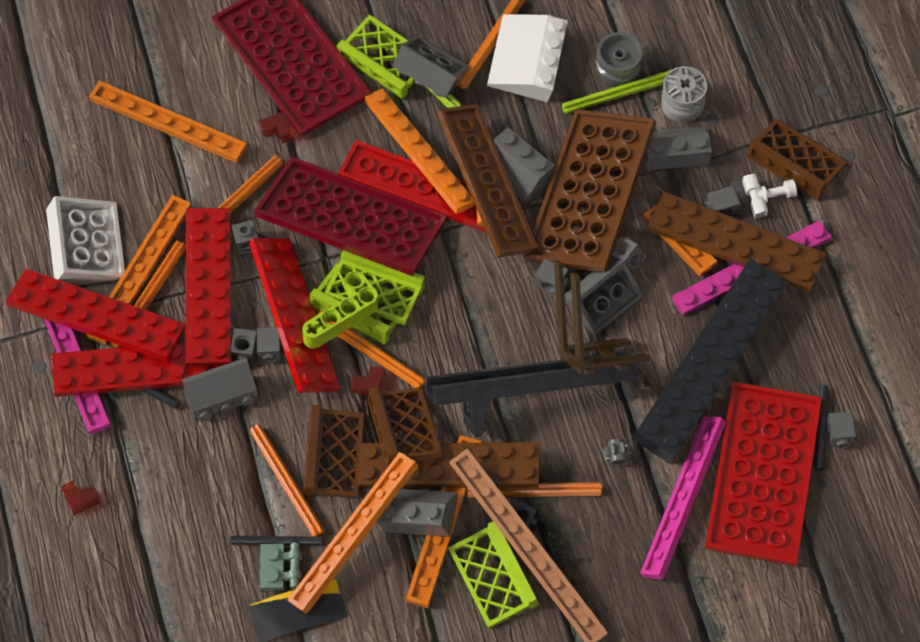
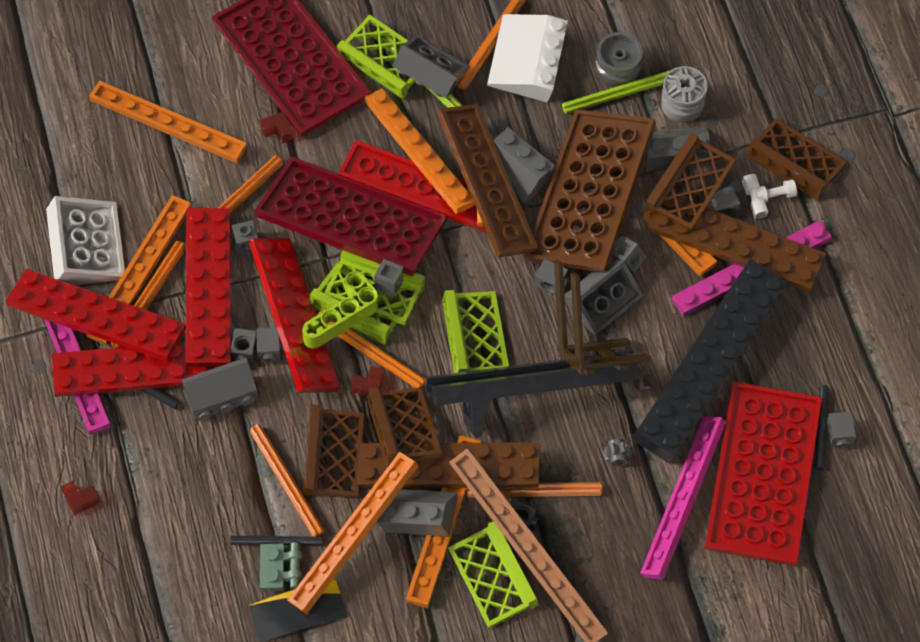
none -> dark grey brick [374,259,404,298]
none -> lime fence [442,290,509,373]
none -> reddish brown fence [646,132,736,231]

